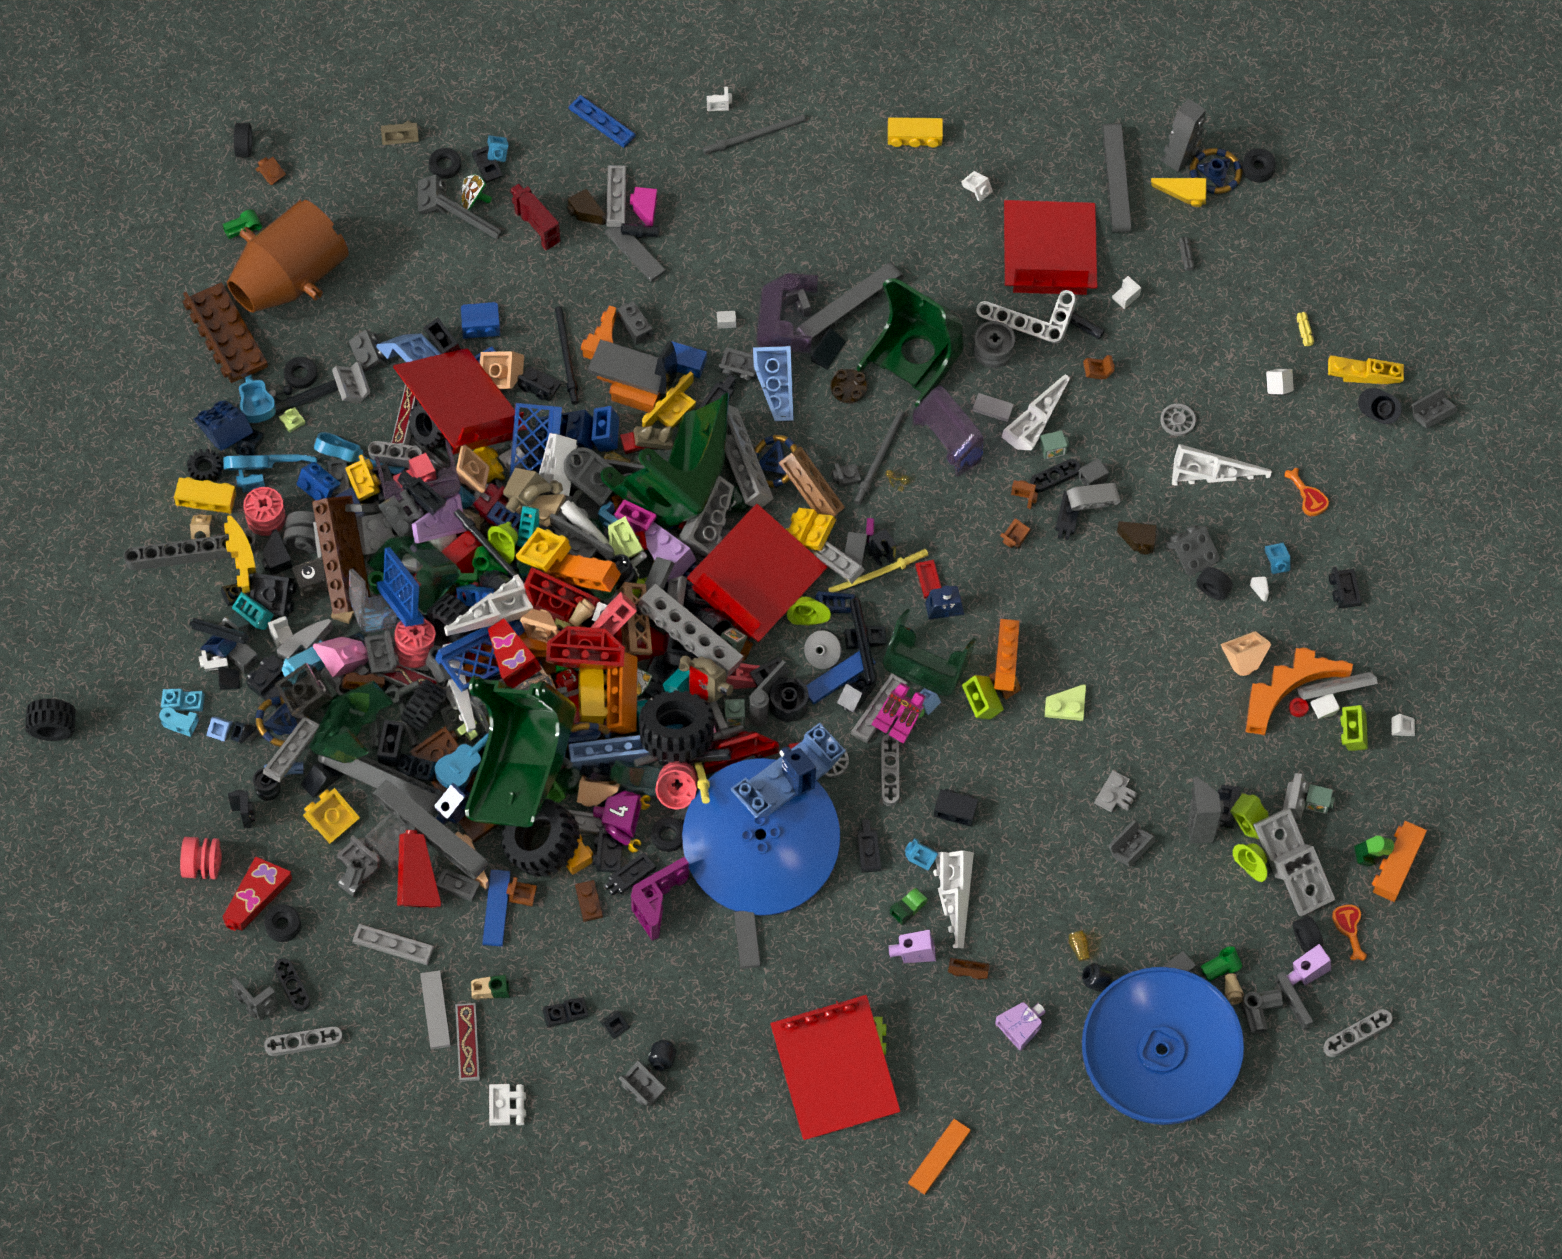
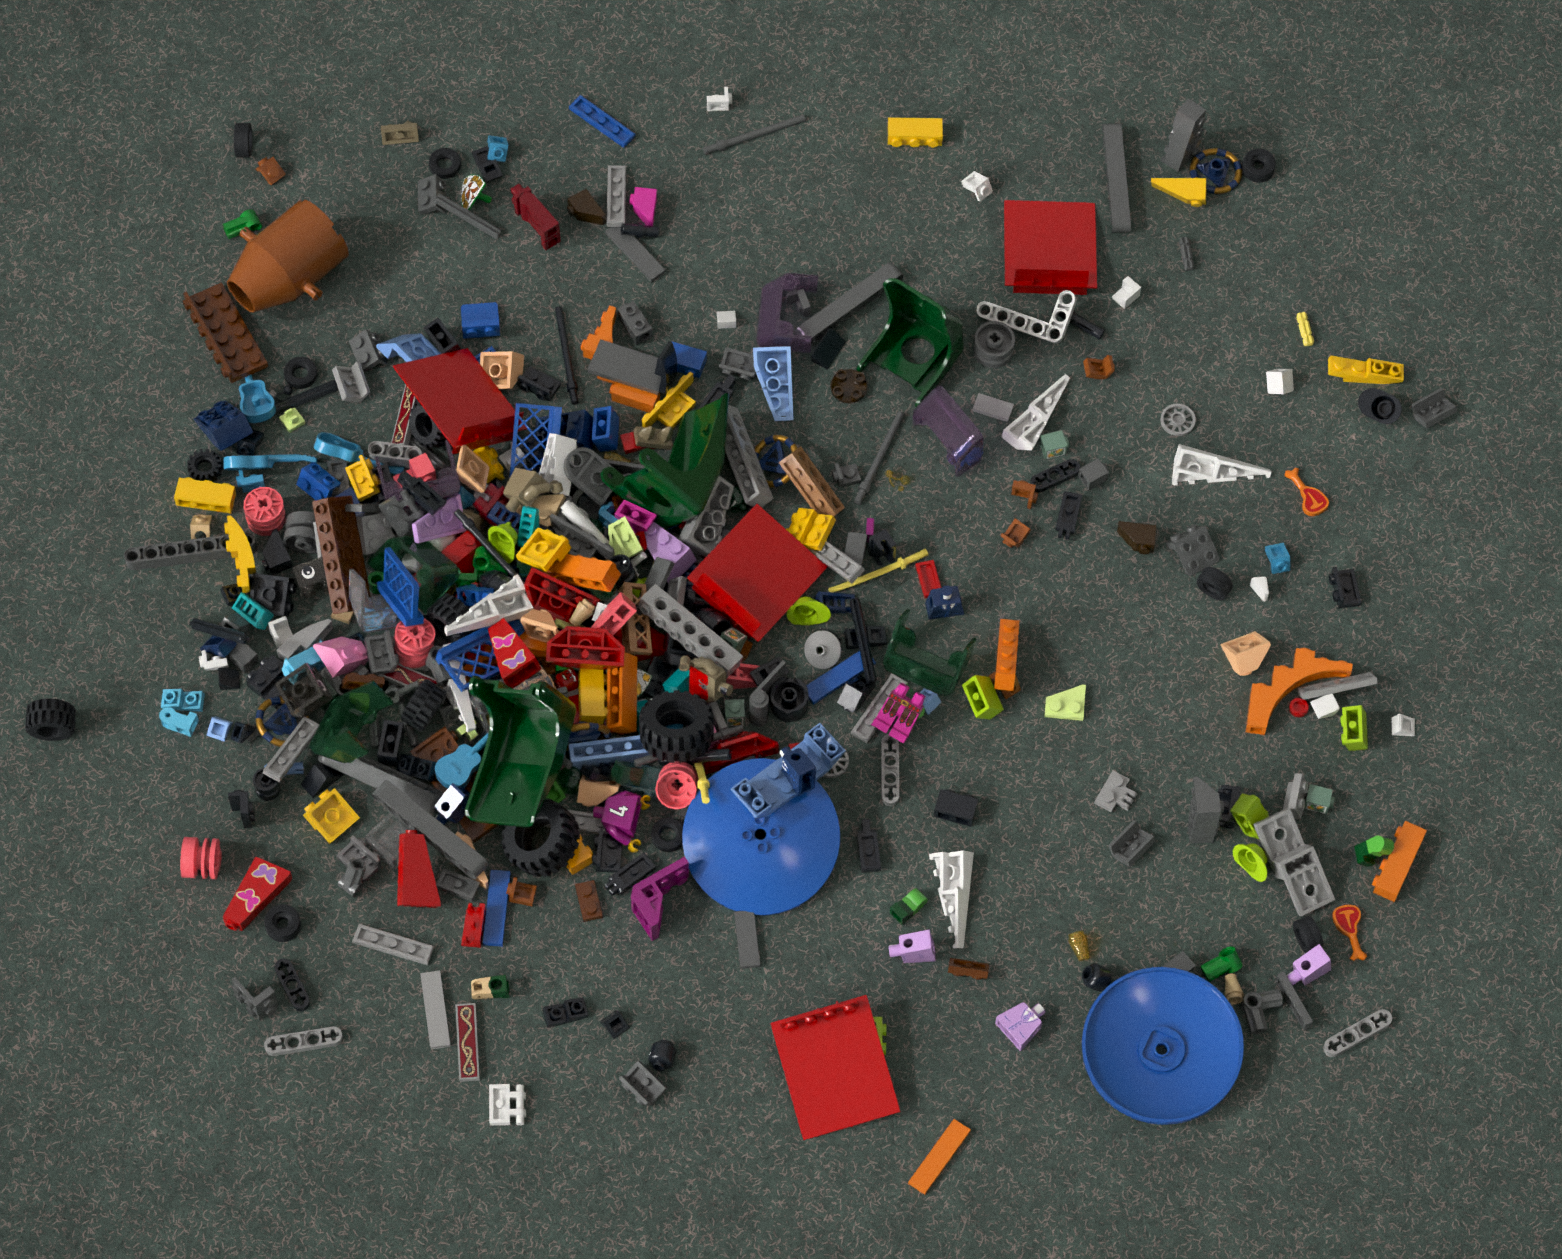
dark azure bracket [905,838,938,870] -> none
light grey beam [1067,483,1121,511] -> none
none -> red hinge [461,903,486,948]

